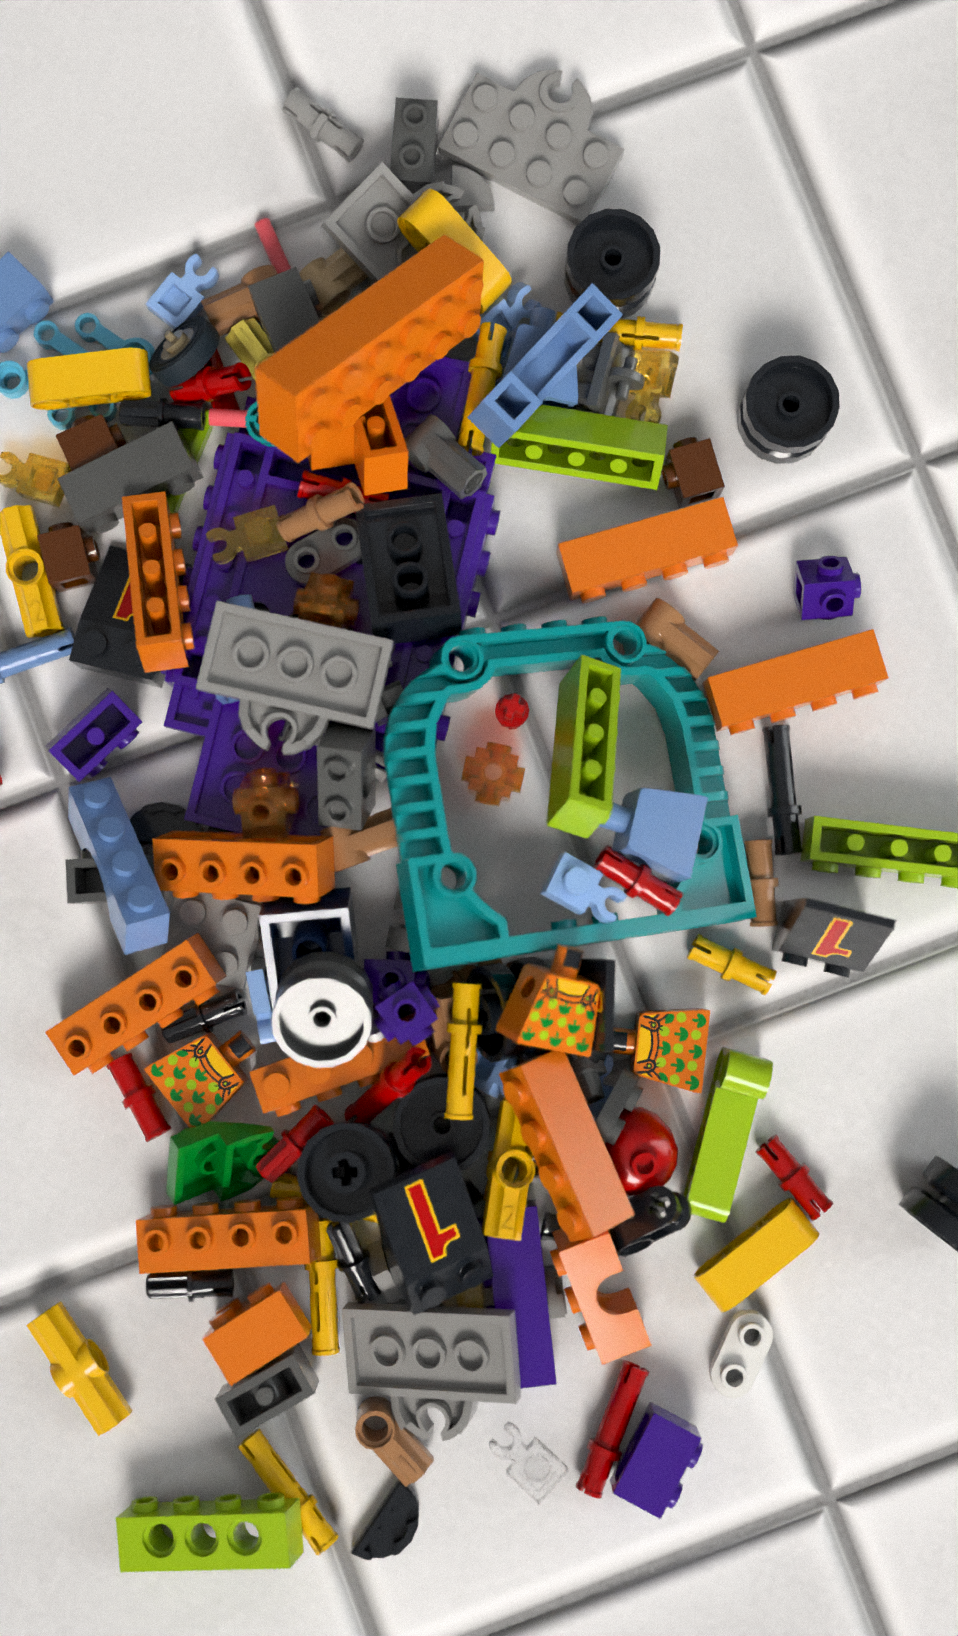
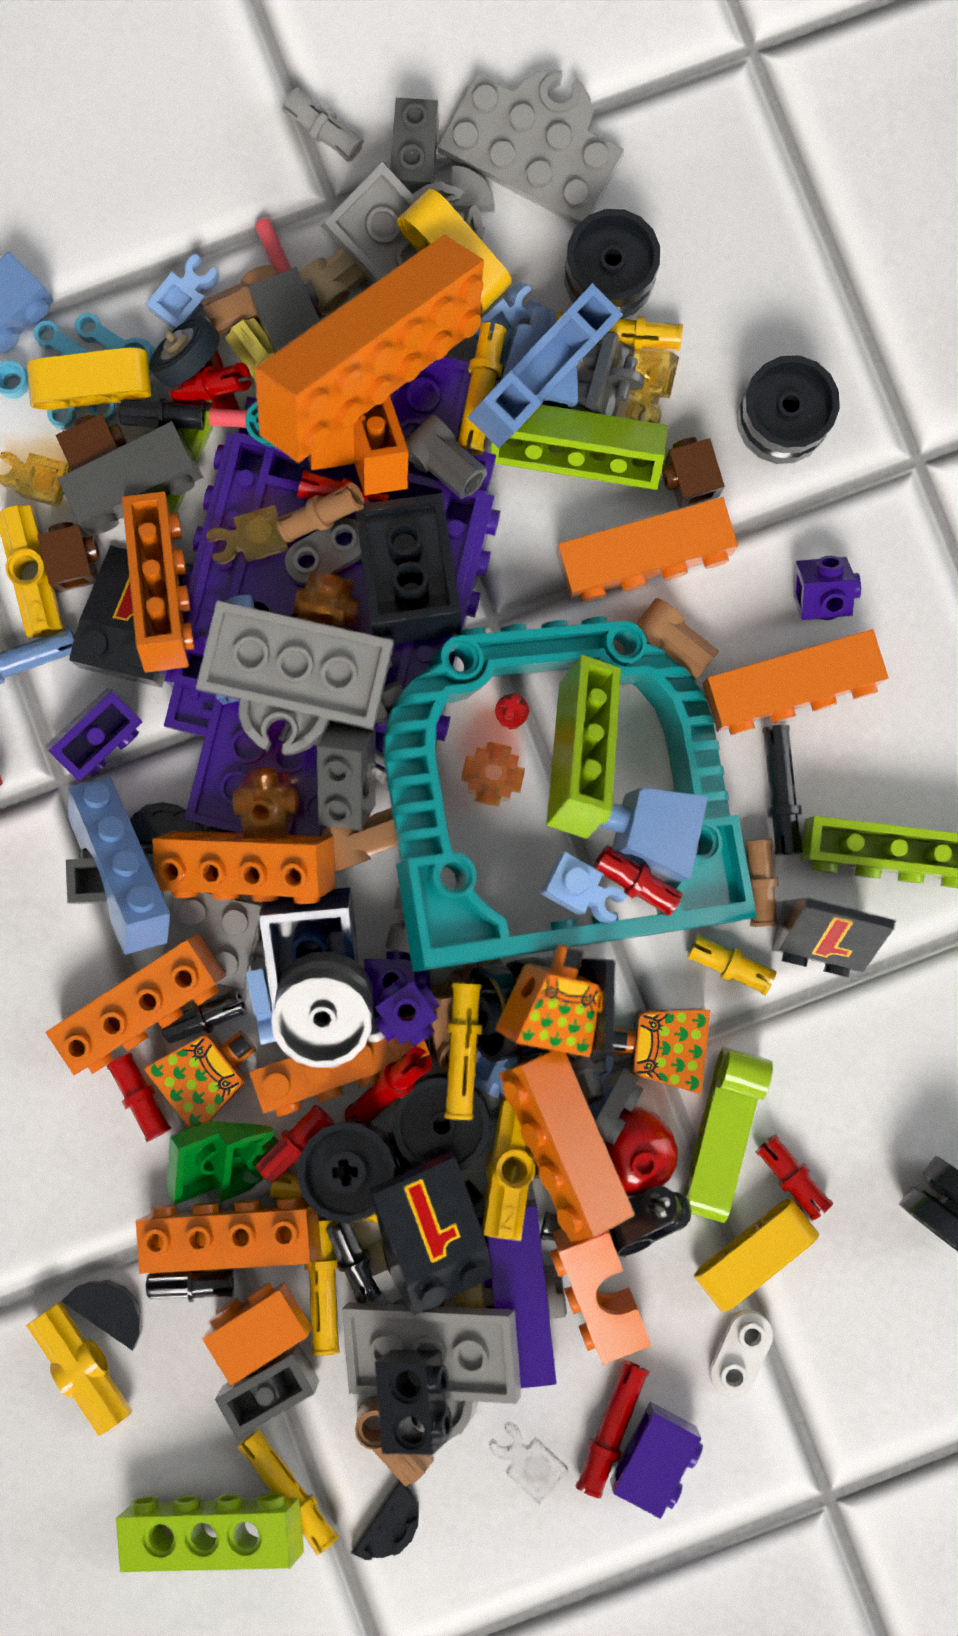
none -> black tile [61,1280,142,1351]
none -> black brick [375,1350,452,1455]

